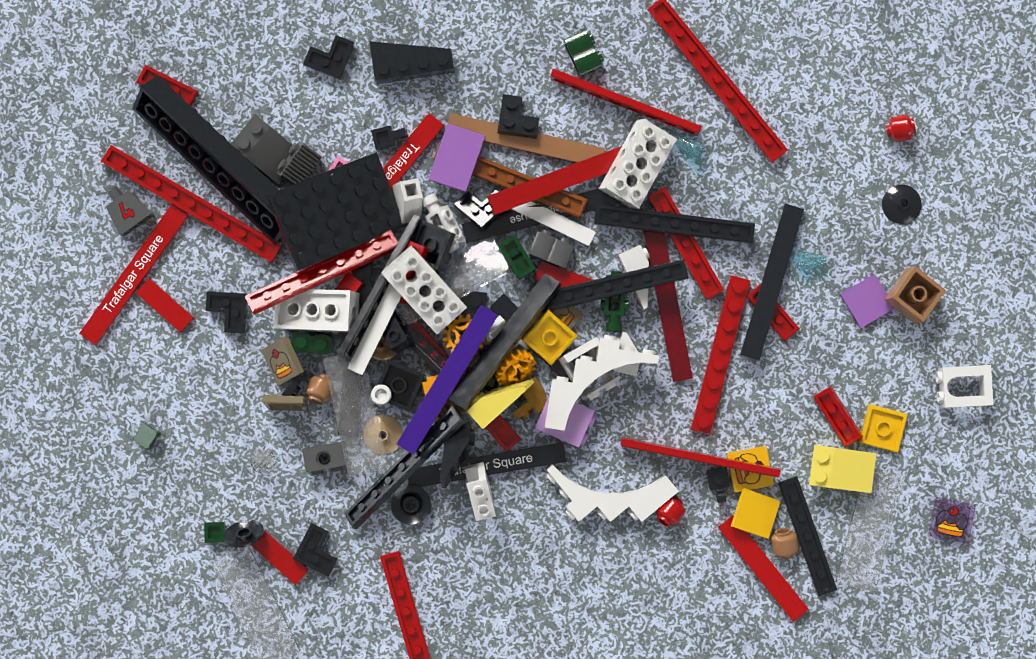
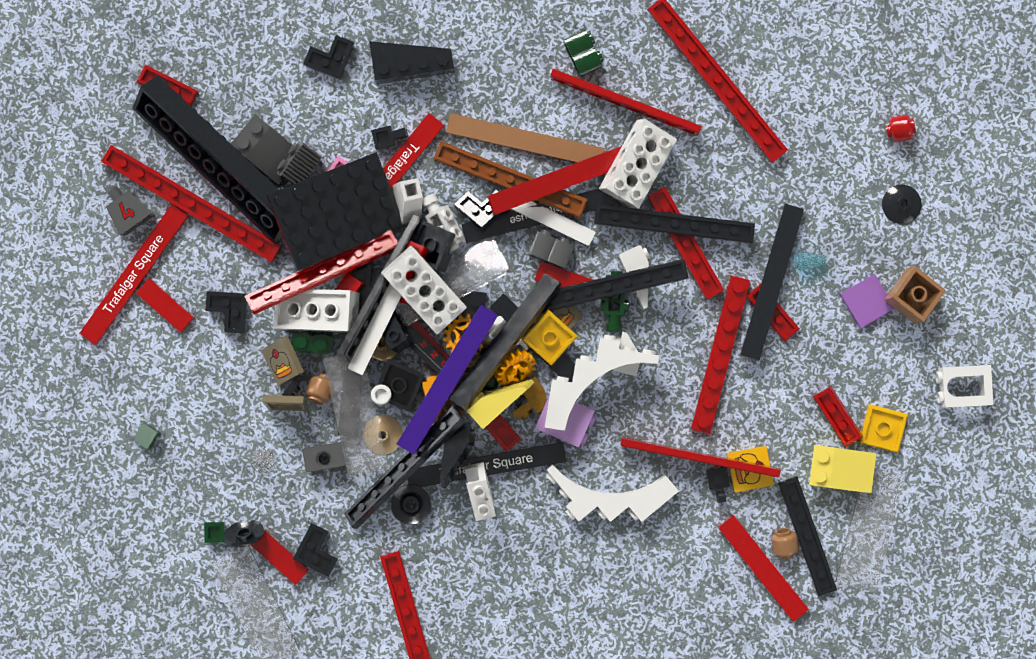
medium lavender tile [428,123,486,192] -> none
black plate [497,94,539,139] -> none
dark green brick [498,235,536,280] -> none
white panel [559,337,621,401] -> none
dark red tile [643,231,693,382] -> none
red head [656,496,685,527] -> none
clear light blue cone [674,134,705,160] -> none
yellow tile [731,488,780,539] -> none
clear purple tile [928,496,976,544] -> none

